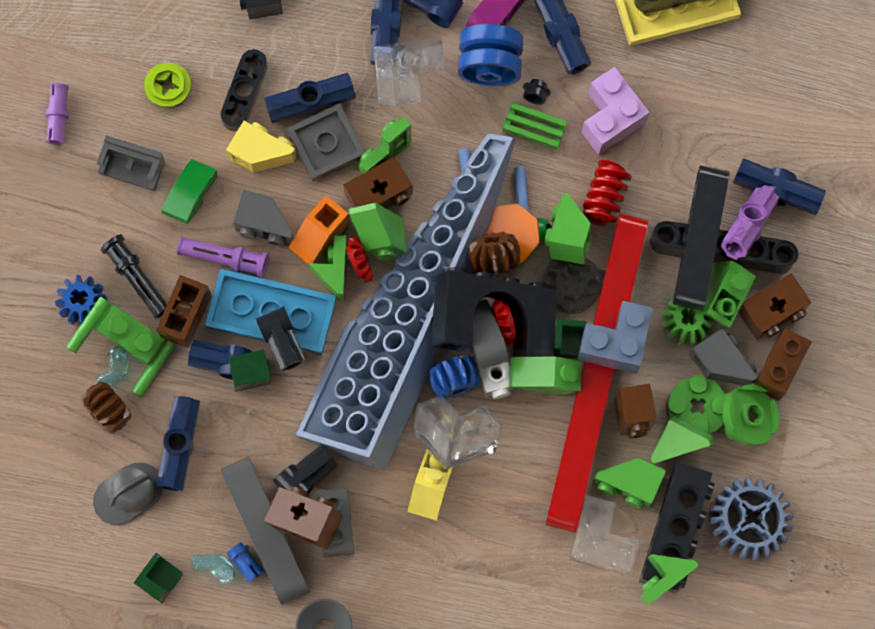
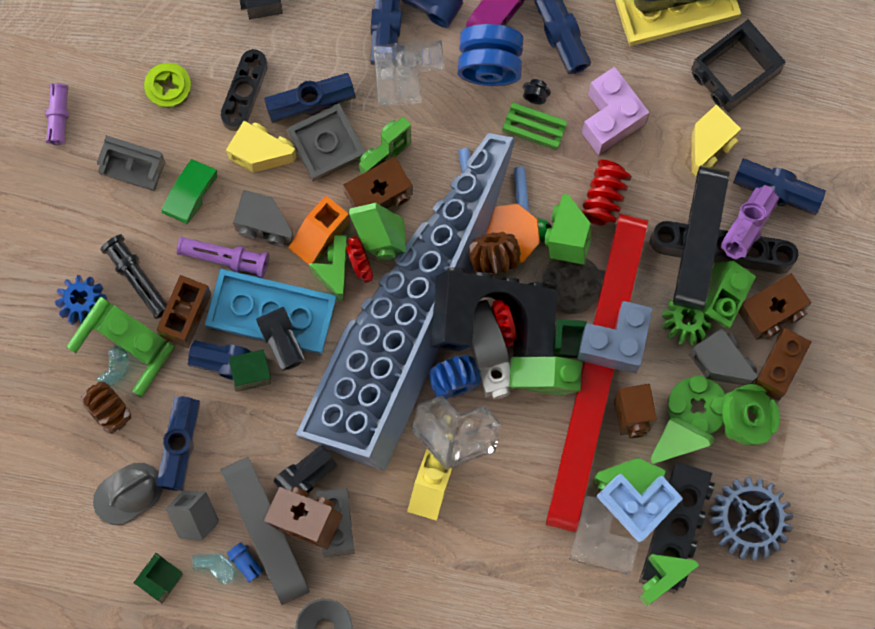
none -> dark grey panel [166,491,219,540]
none -> light blue plate [597,474,683,542]
none -> black window [691,19,786,112]
none -> light yellow slope [691,105,741,176]

